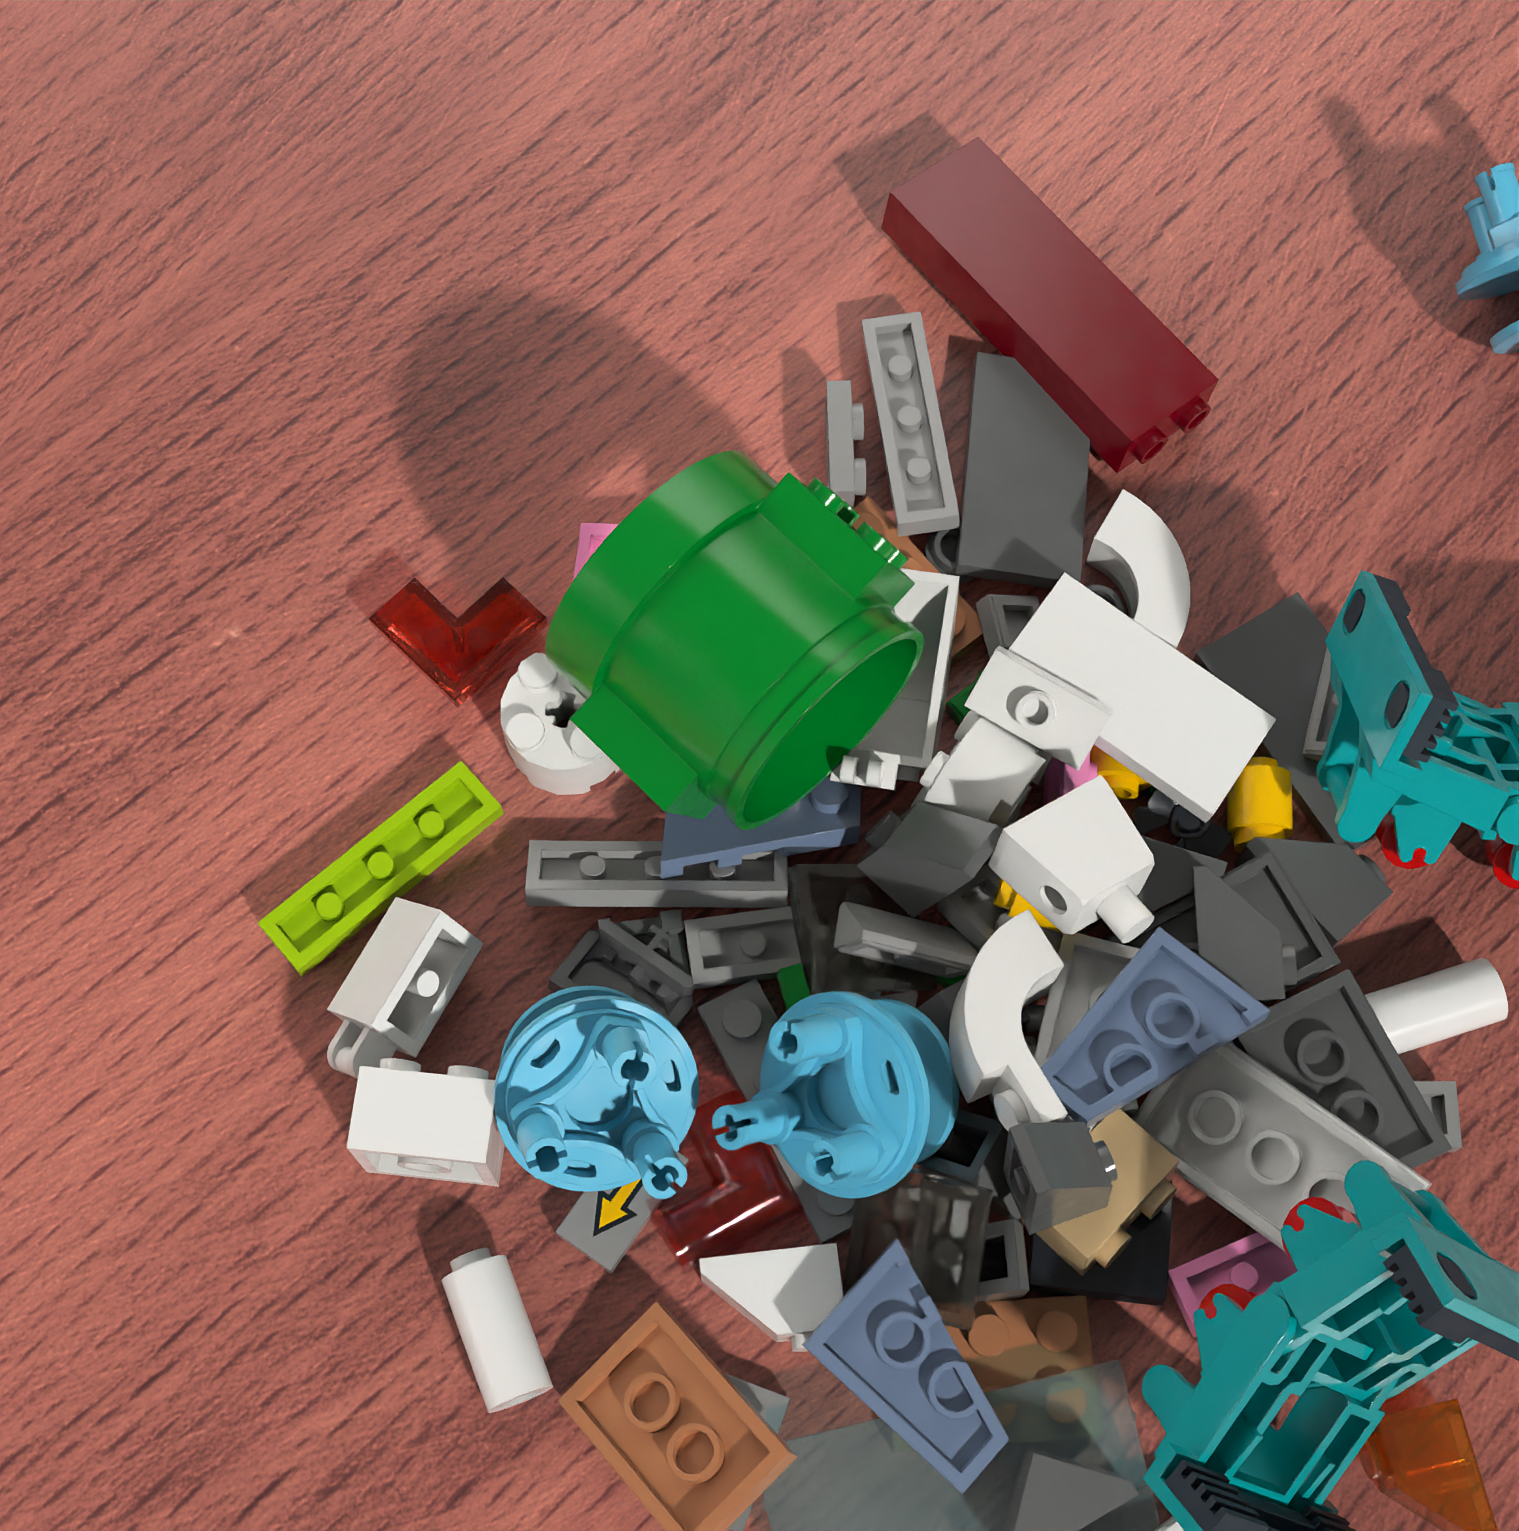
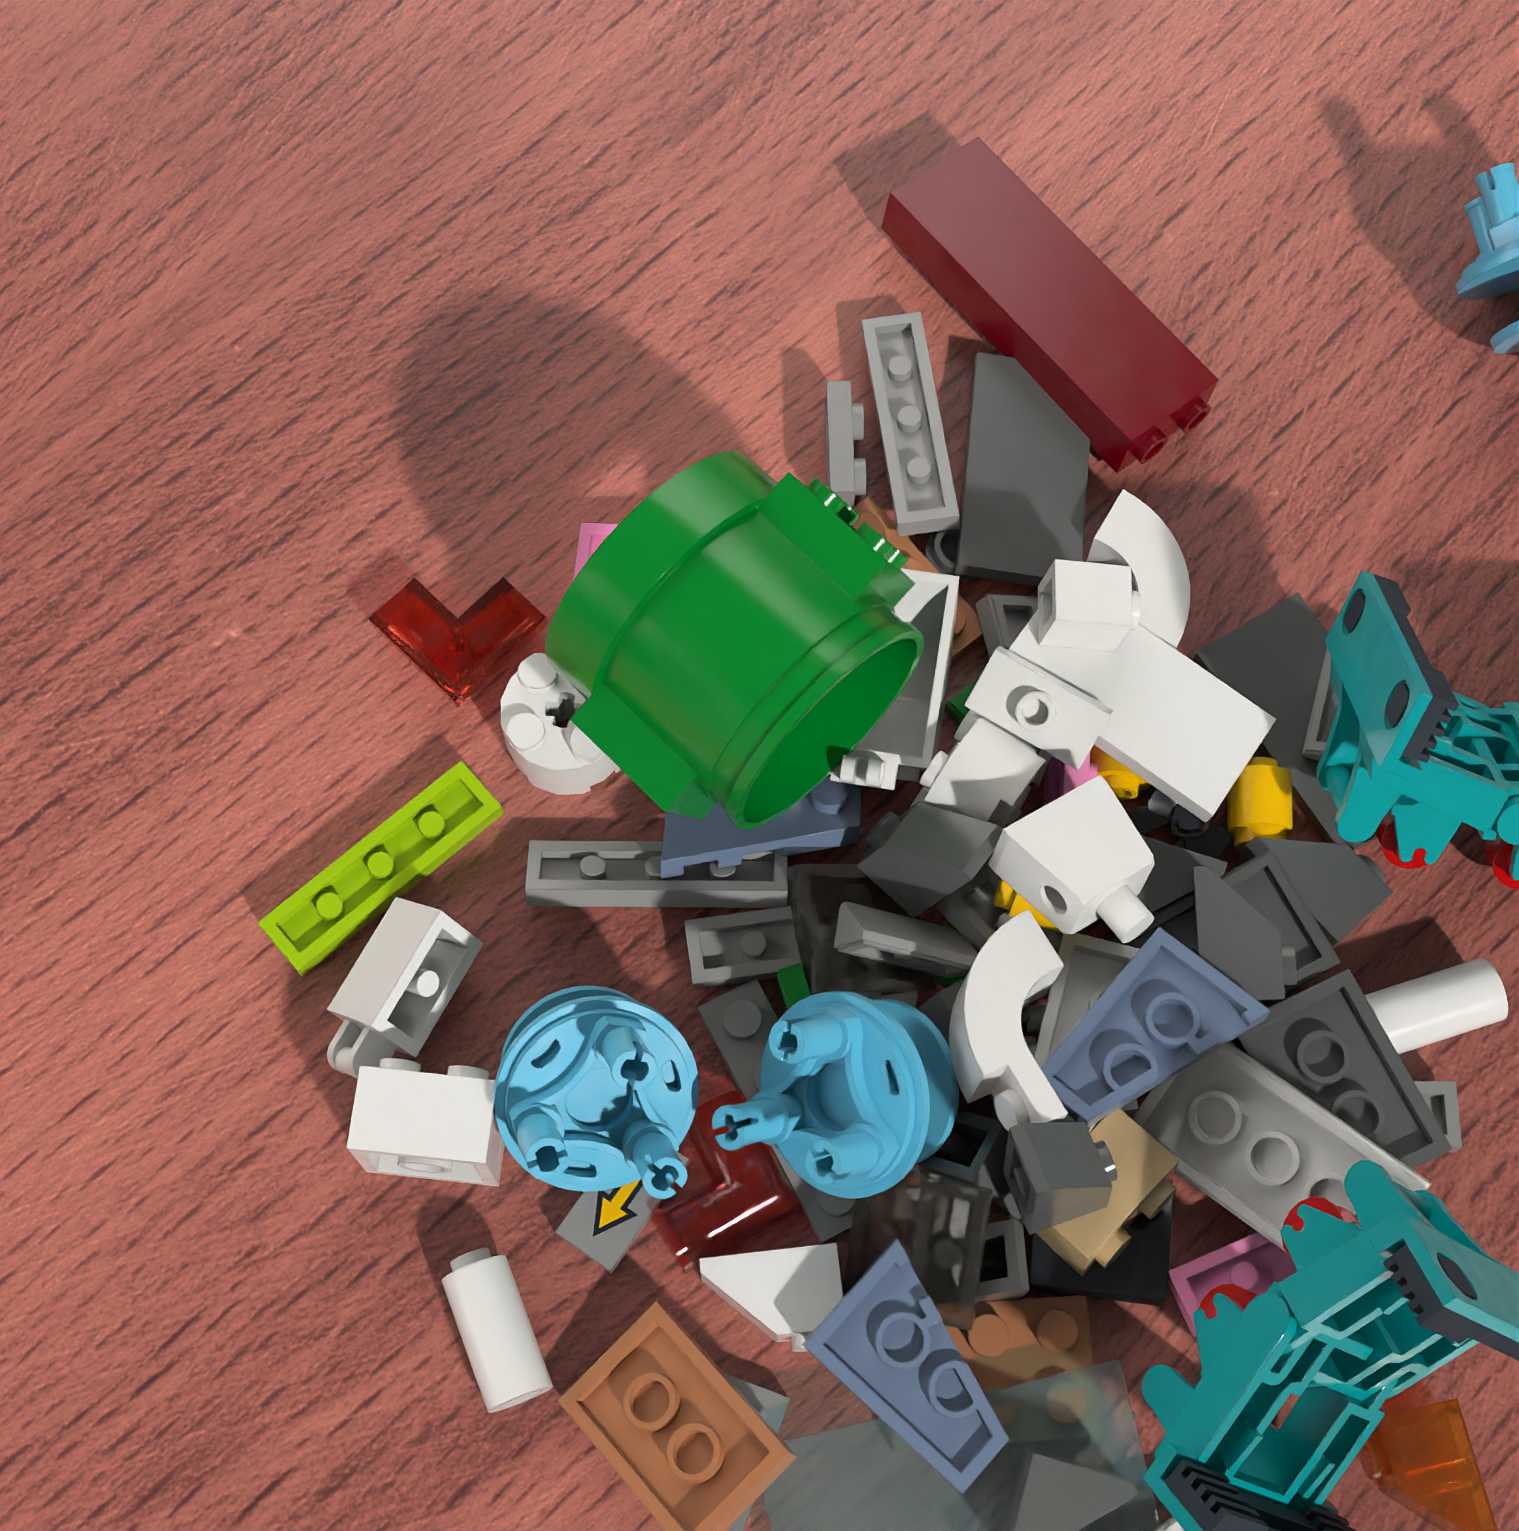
dark grey slope [548,909,694,1029] -> none
none -> white brick [1038,559,1141,652]

